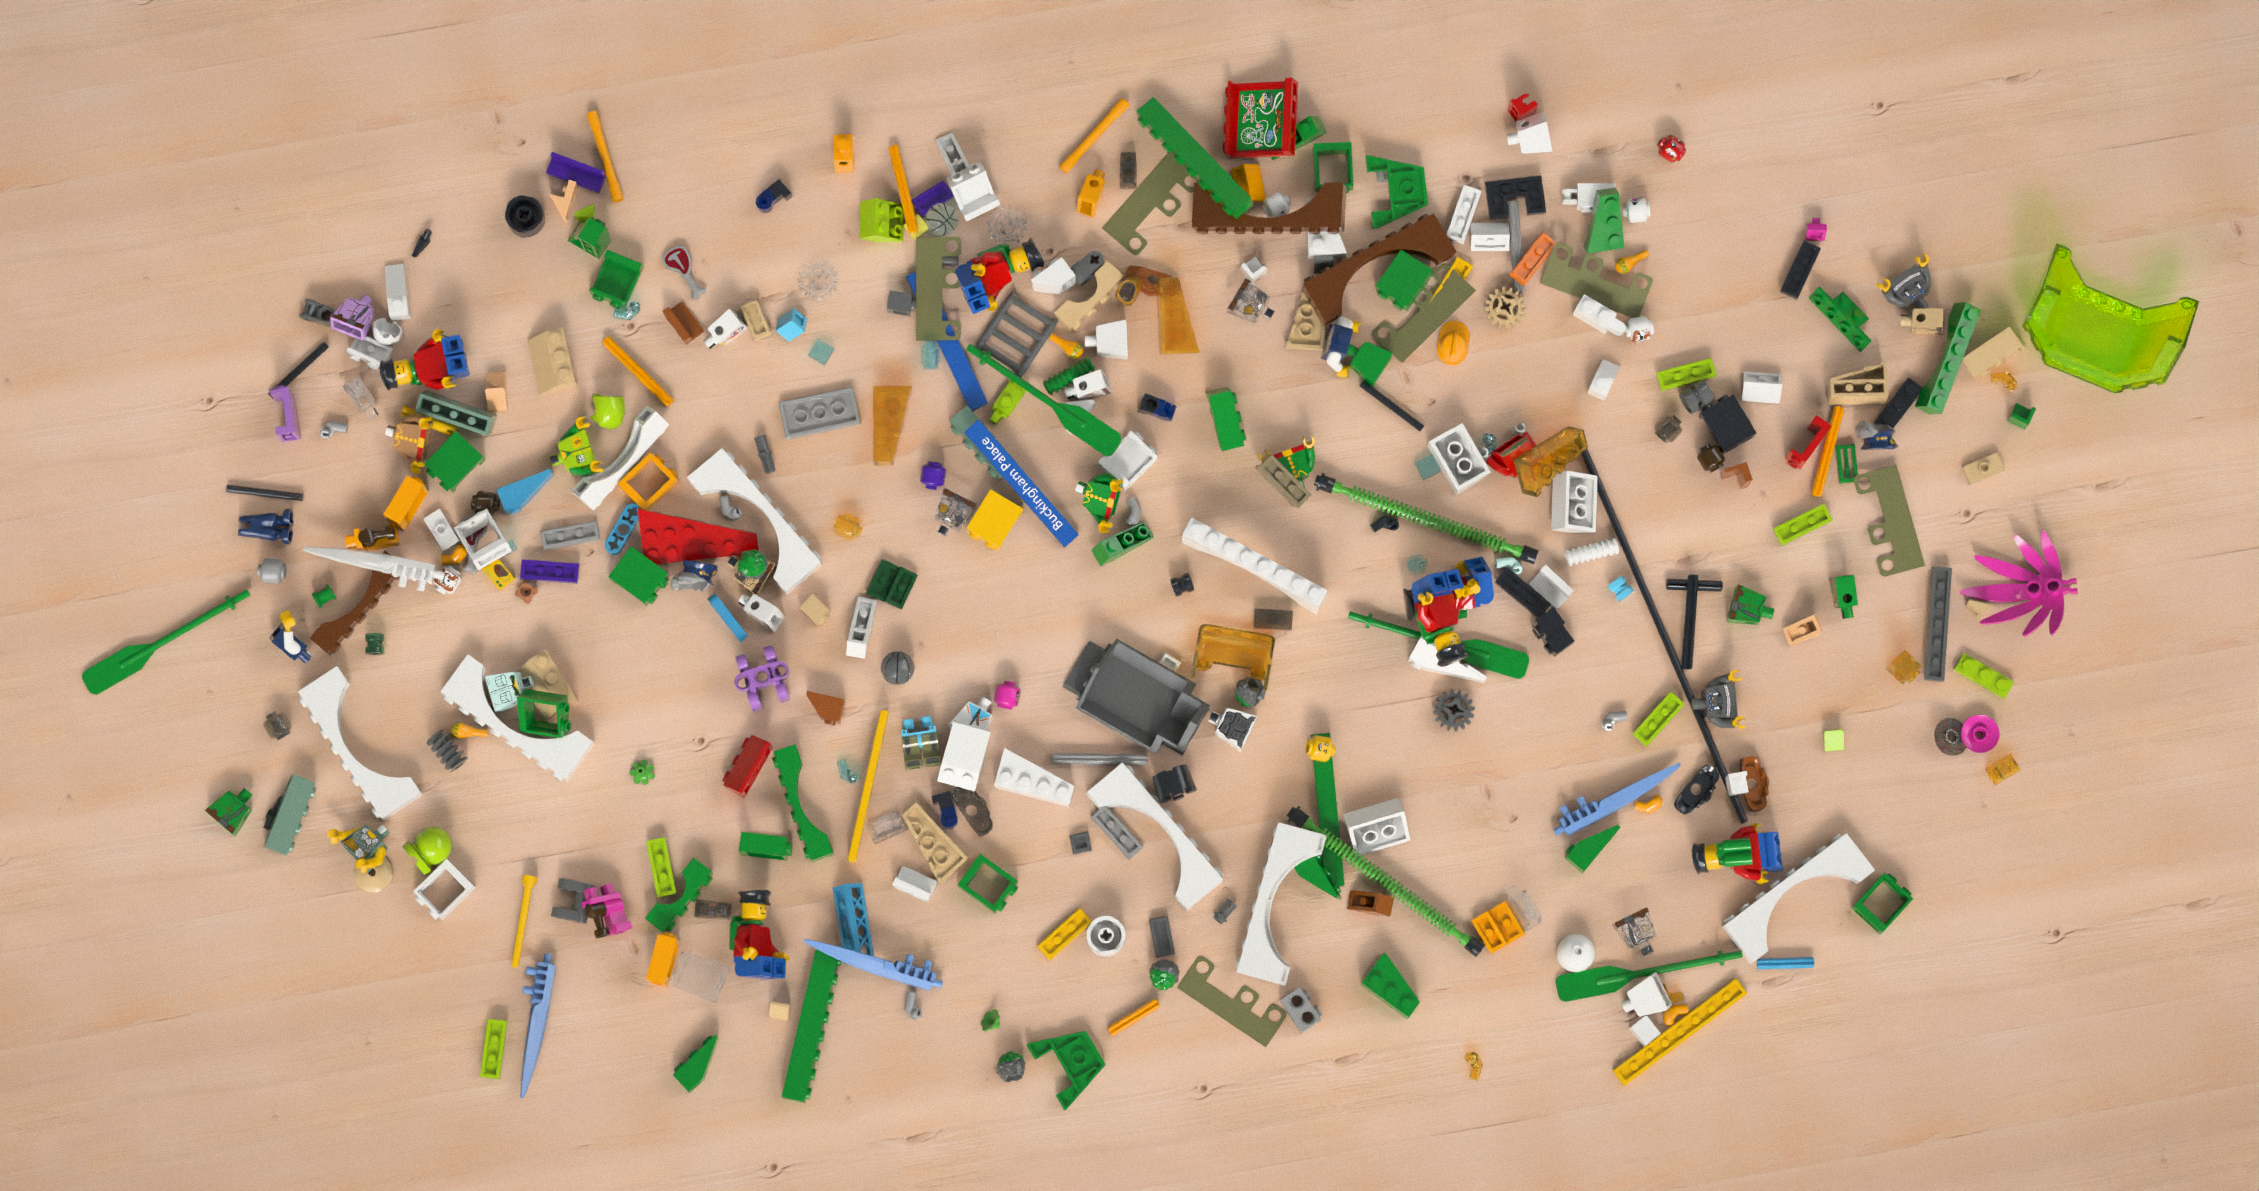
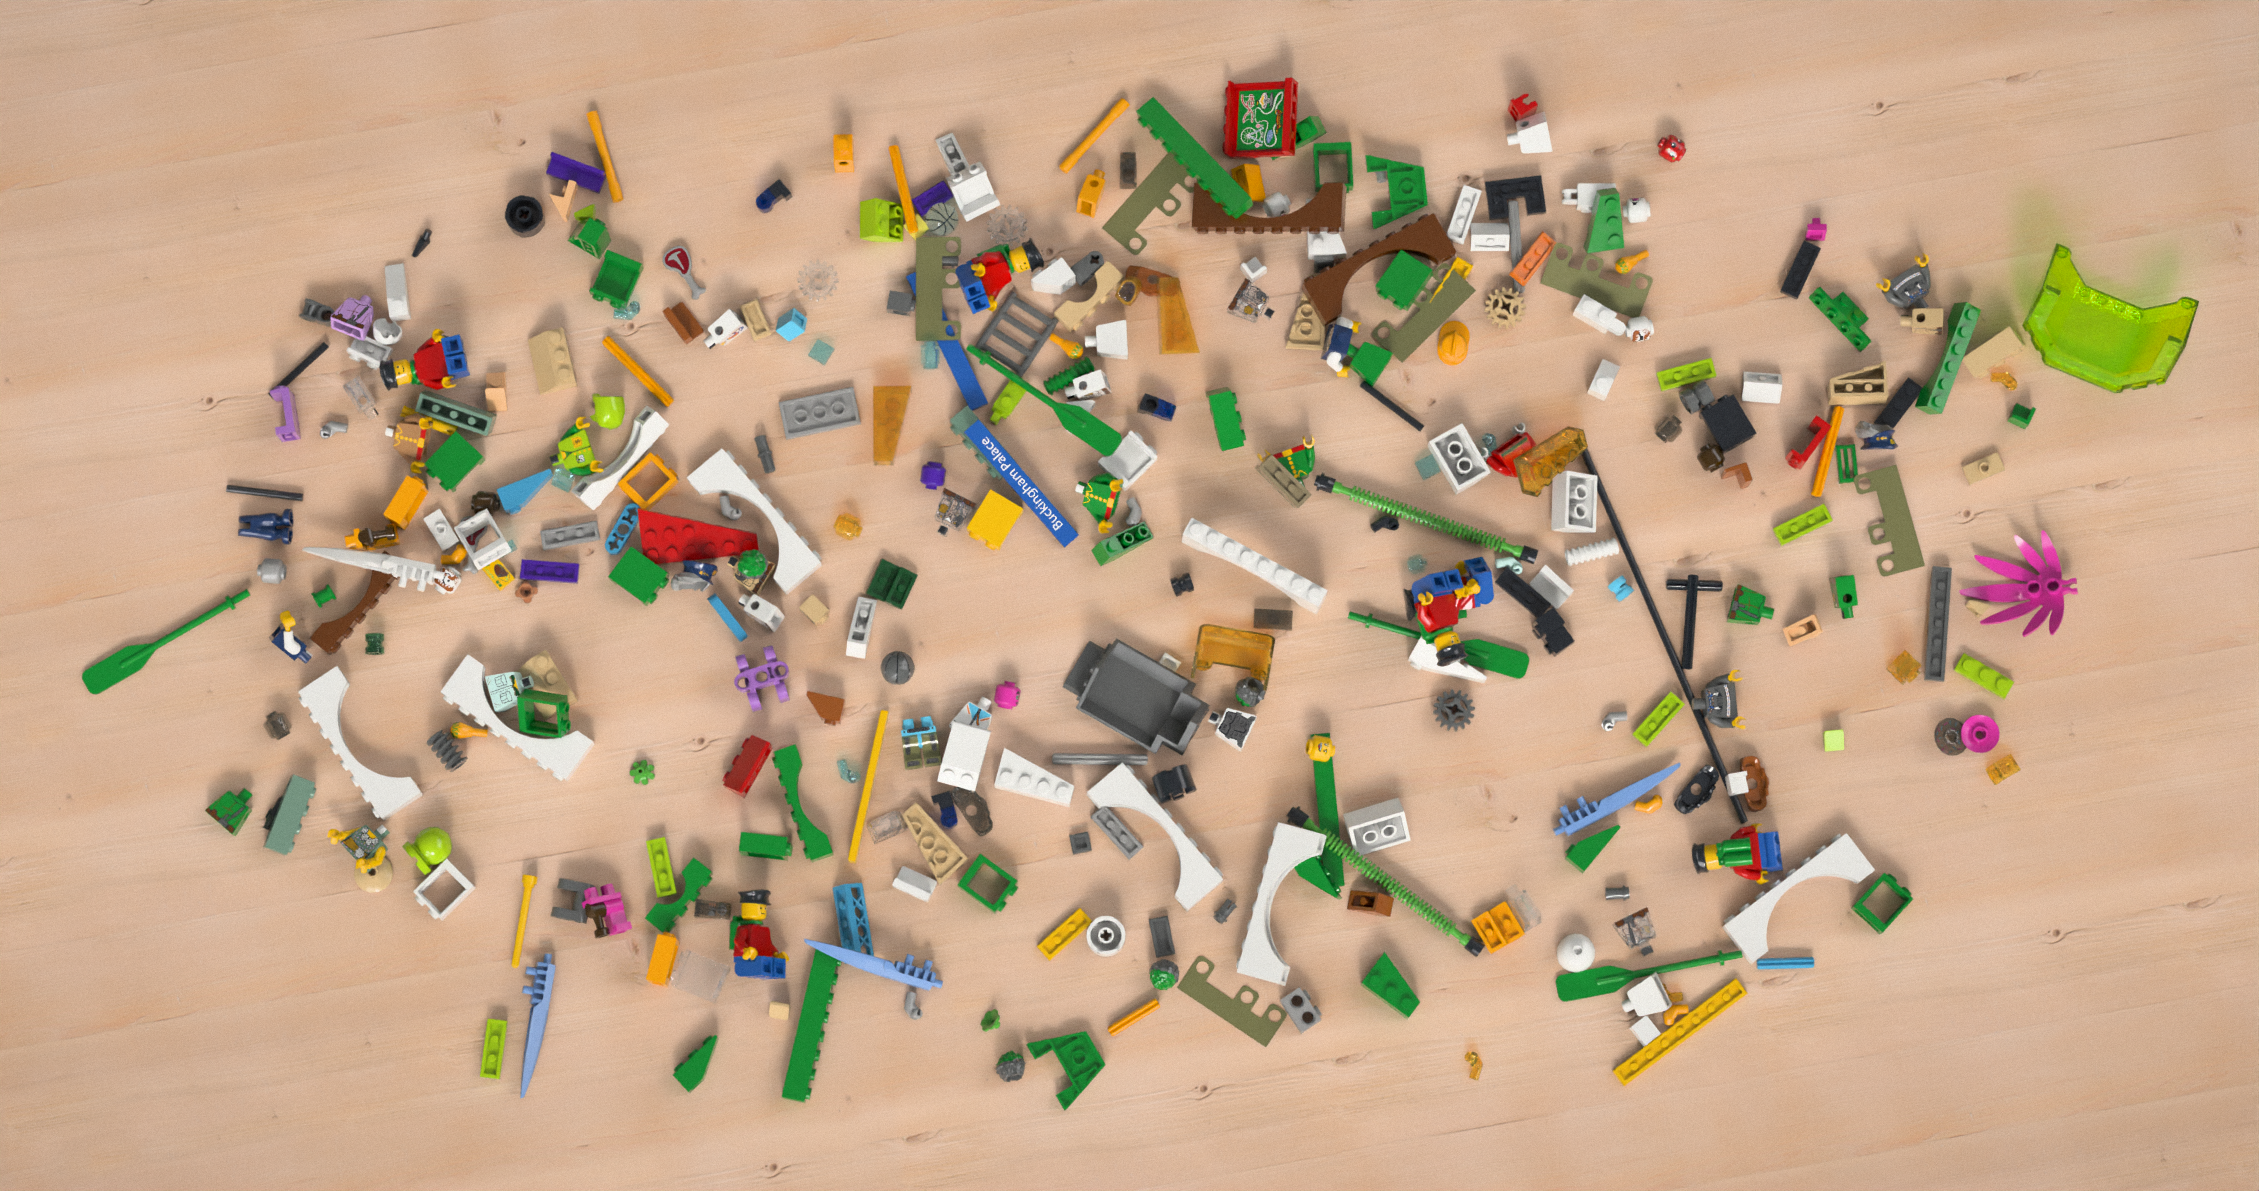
none -> clear light blue tile [551,467,575,492]
none -> dark grey pin [1605,885,1630,901]

